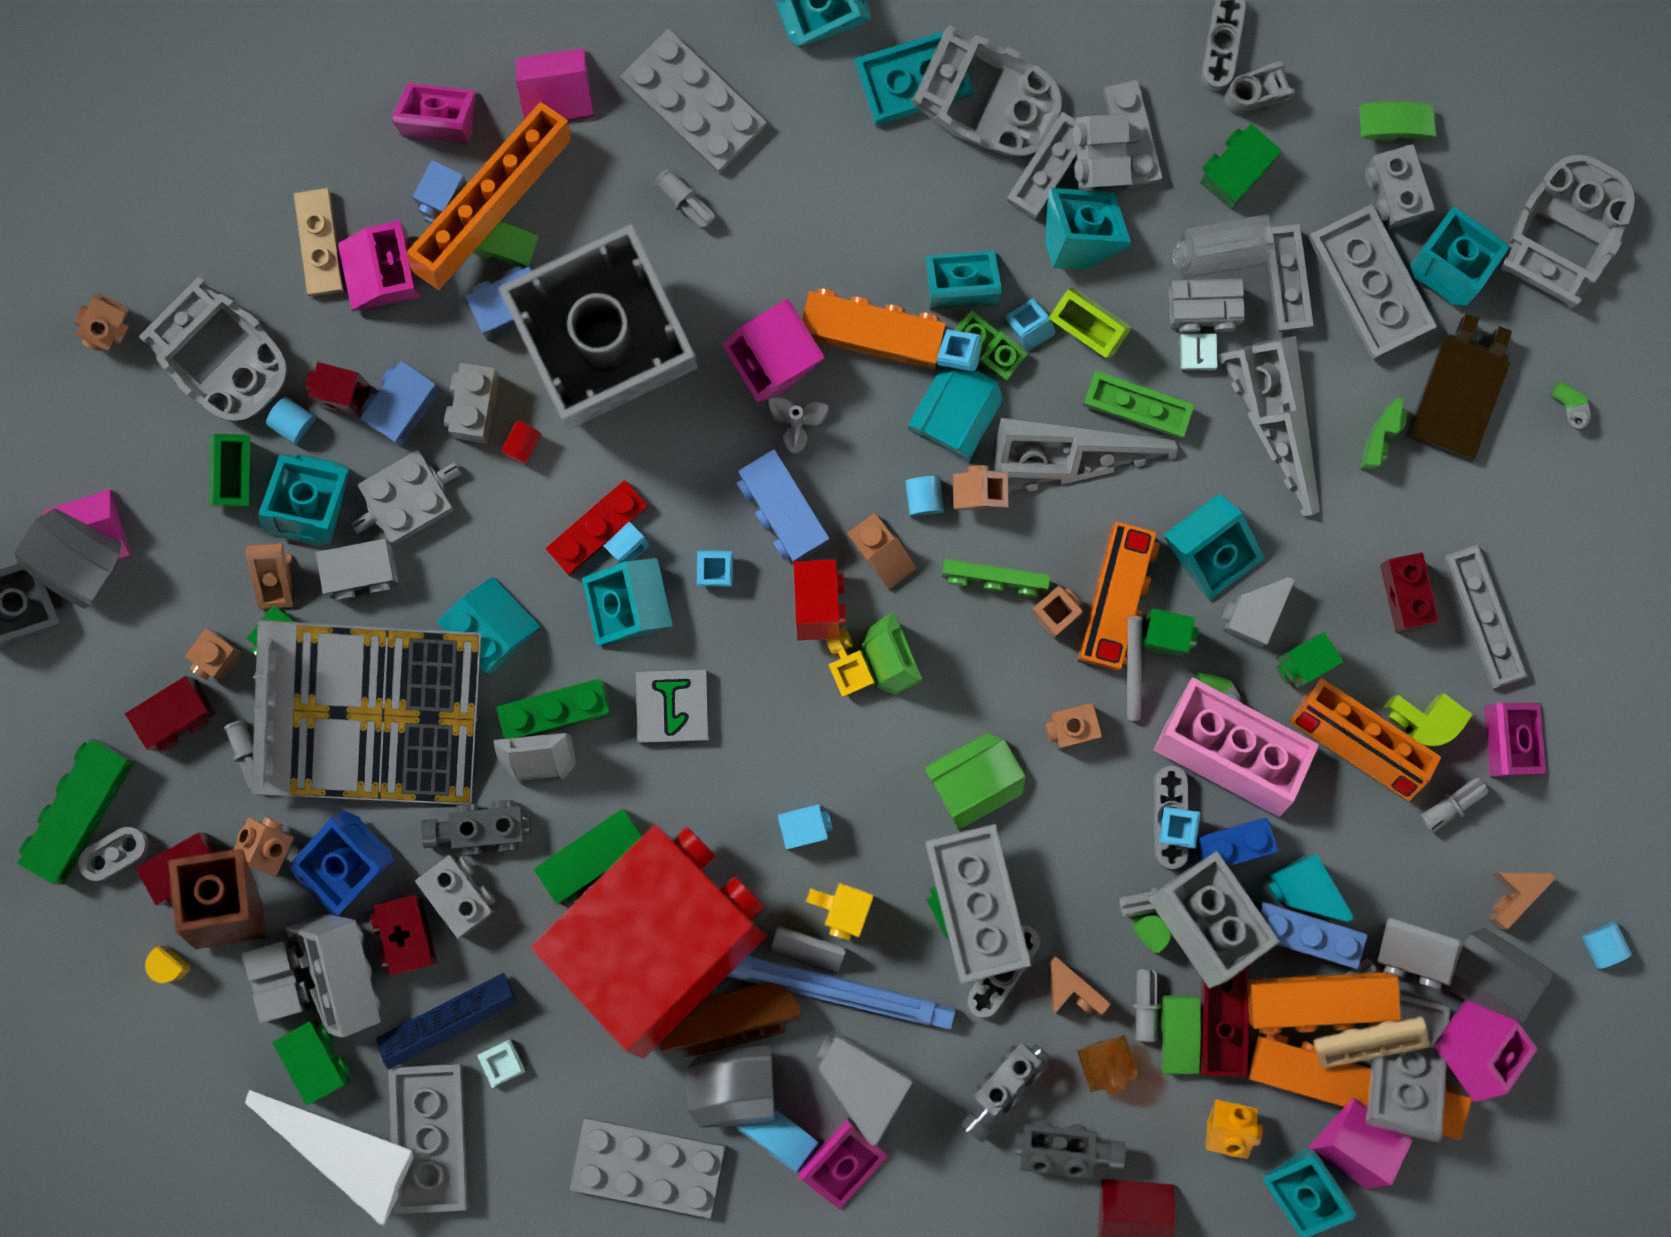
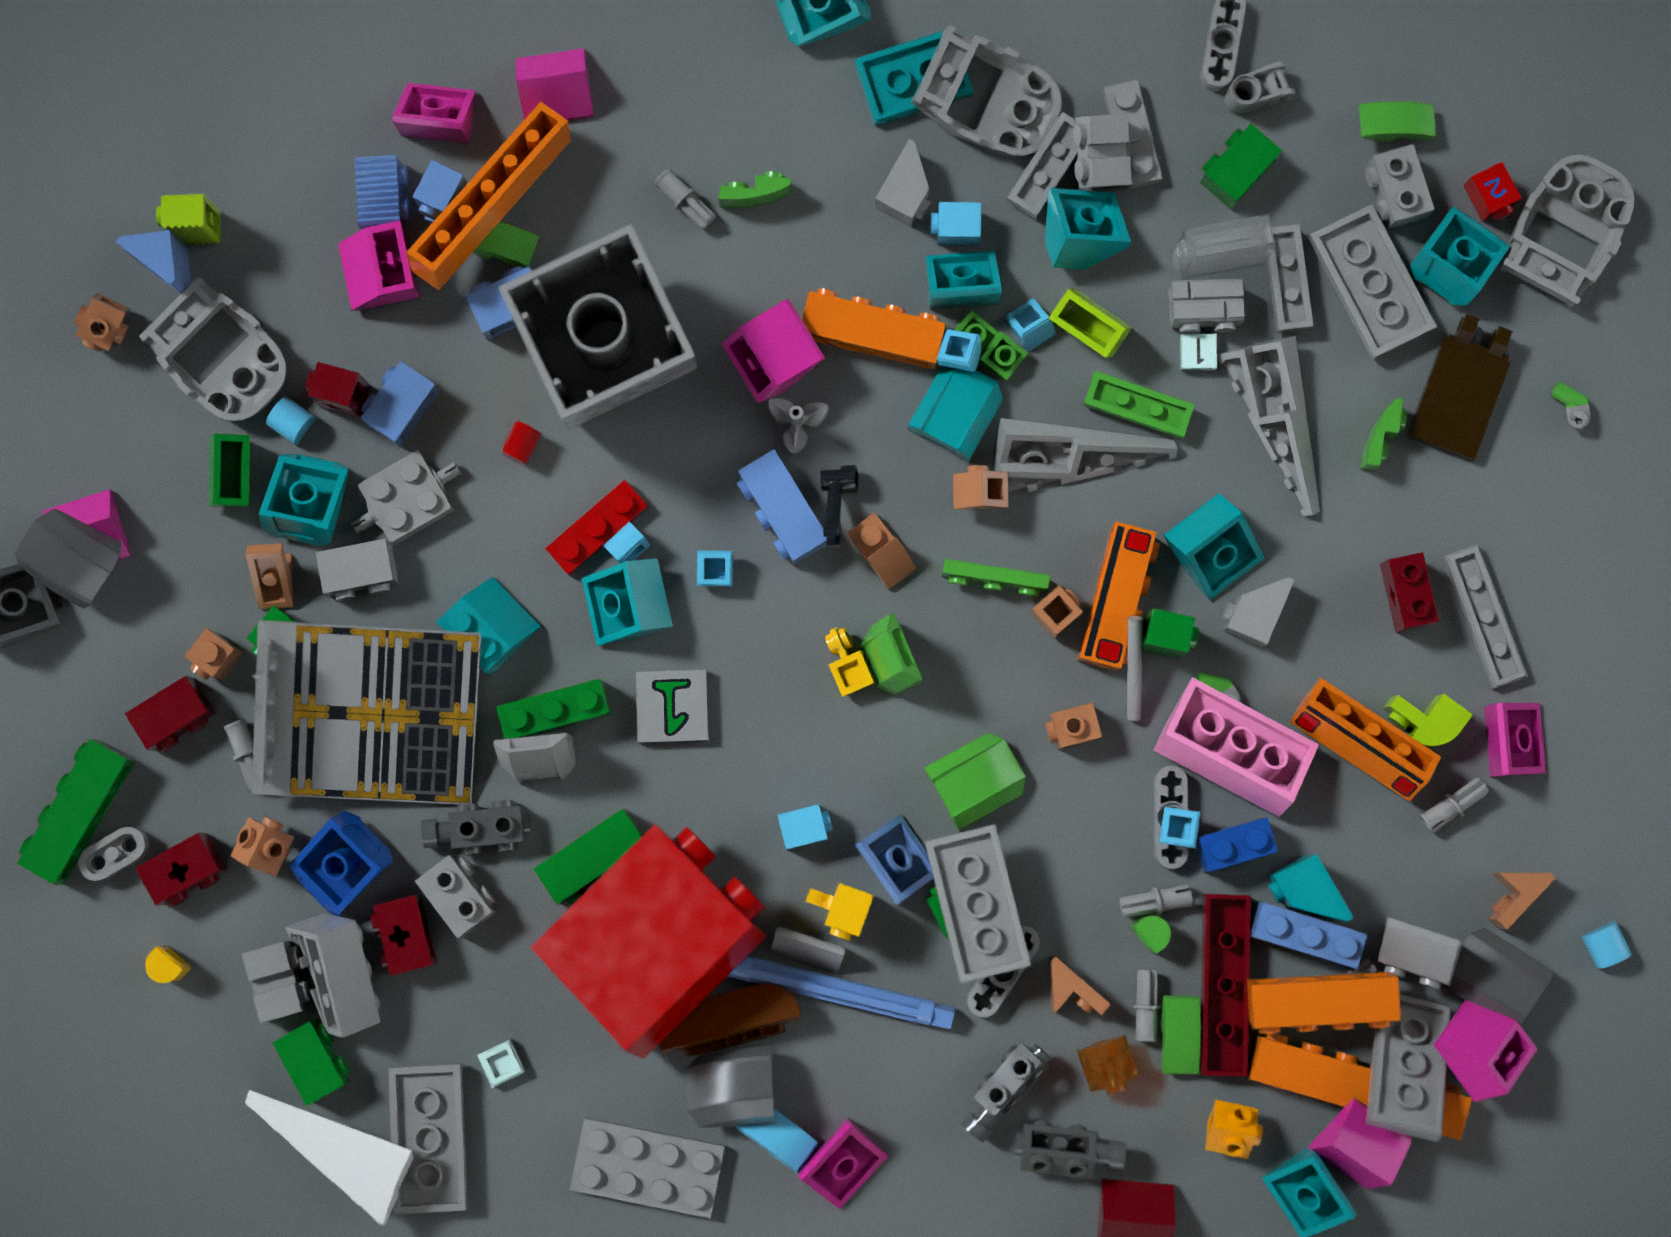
copper slope [169,848,266,950] -> none
tan plate [294,188,344,297] -> none
dark blue tile [376,972,517,1070] -> none
light grey brick [444,363,500,444] -> none
light grey plate [620,29,767,174] -> none
red brick [793,559,846,641] -> none
light grey slope [816,1032,912,1146] -> none
medium azure brick [905,476,945,517] -> none
light grey slope [1147,851,1280,988] -> none
green piece [1276,631,1344,689] -> none
tan plate [1314,1017,1430,1068] -> none
none -> medium blue slope [116,230,191,294]
none -> lime brick [156,194,221,246]
none -> medium blue brick [354,155,410,230]
none -> bright green slope [718,171,792,208]
none -> black brick [820,465,859,547]
none -> medium blue slope [855,814,934,905]
none -> light grey slope [875,139,931,227]
none -> medium azure brick [931,202,981,245]
none -> red brick [1463,162,1522,222]

